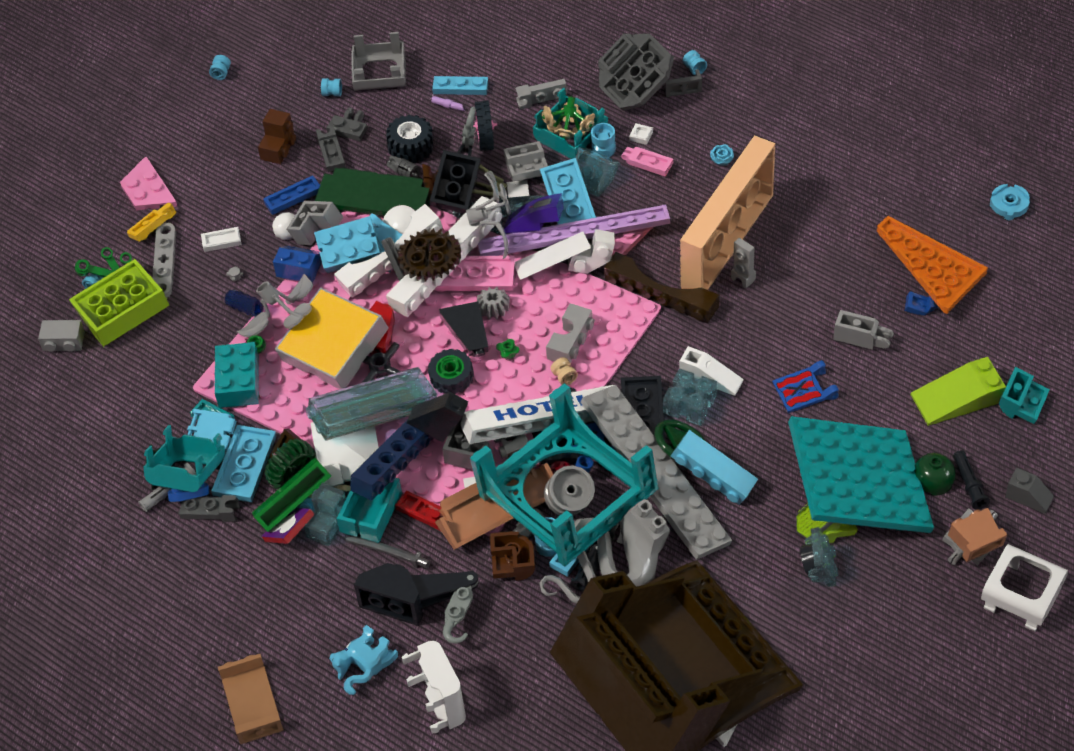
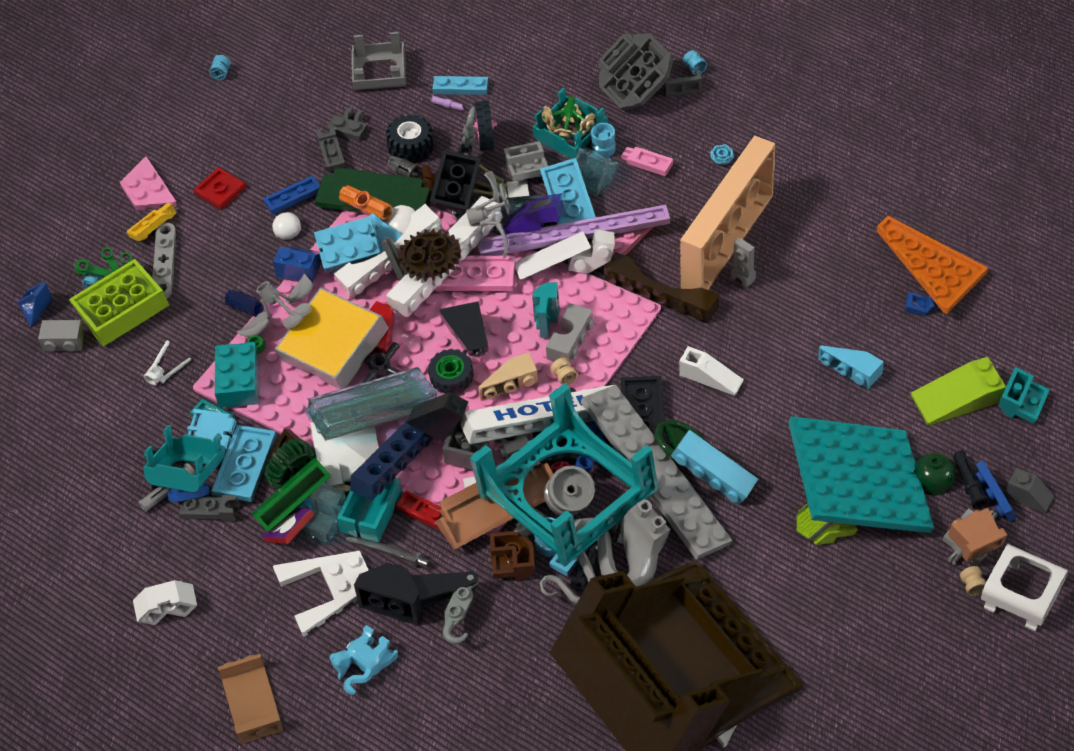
white tile [201,227,242,252] -> none
light grey piece [226,267,243,281] -> none
reddish brown brick [258,109,296,165] -> none
light grey brick [287,201,343,245] -> none
medium azure wheel [321,78,342,96] -> none
white piece [402,641,466,733] -> none
light grey gear [477,287,510,319] -> none
green plate [496,339,520,359] -> none
light grey plate [515,79,567,109] -> none
white tile [629,124,653,145] -> none
clear light blue brick [663,369,717,426] -> none
blue flag [772,360,839,413] -> none
clear light blue piece [800,527,838,587] -> none
light grey hinge [833,310,894,350] -> none
medium azure plate [990,184,1030,220] -> none
none -> blue slope [17,281,53,328]
none -> white brick [133,580,197,625]
none -> white plant [144,340,192,386]
none -> red tile [193,167,247,210]
none -> white wing [273,551,368,637]
none -> orange piece [339,185,393,221]
none -> tan slope [479,353,538,401]
none -> teal brick [532,282,560,338]
none -> medium azure slope [818,346,884,389]
none -> tan wheel [960,566,986,596]
none -> blue plate [976,460,1017,522]

